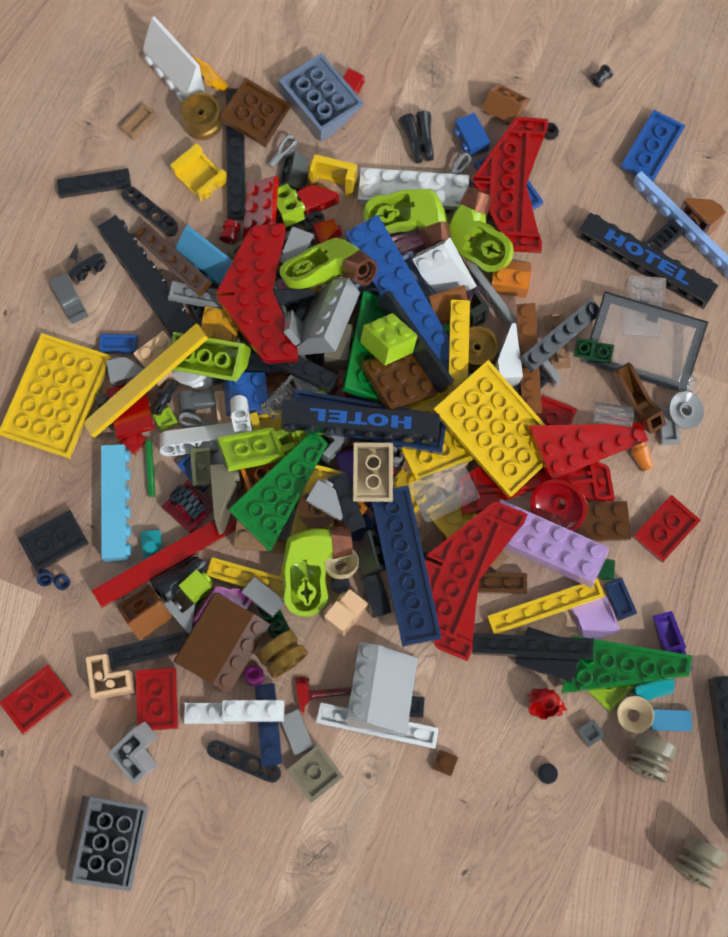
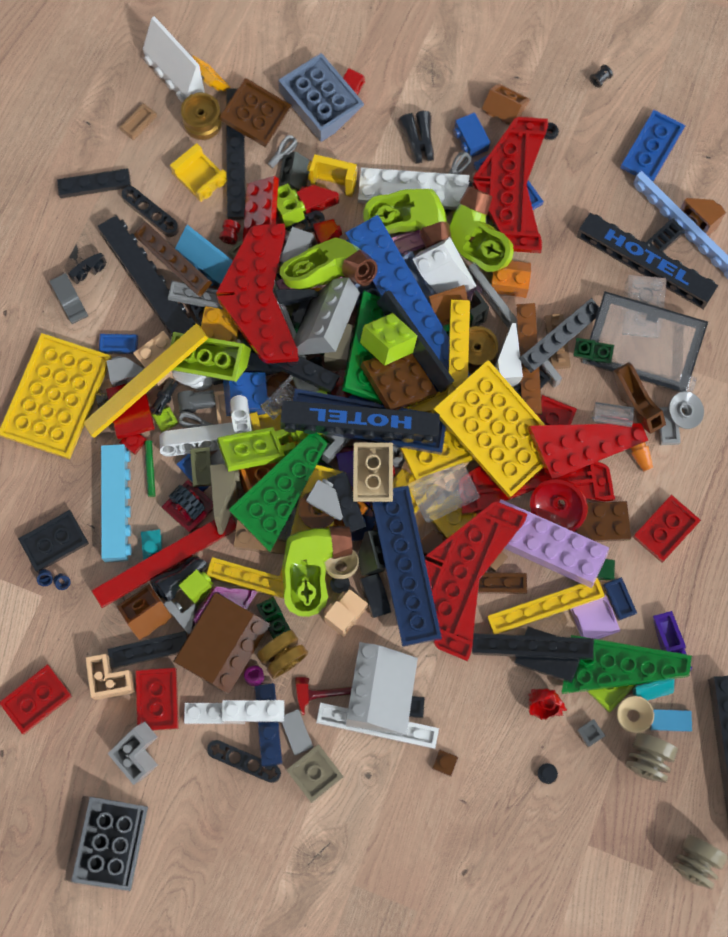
light grey tile [242,577,285,617] -> none
light grey tile [284,310,303,346] -> none

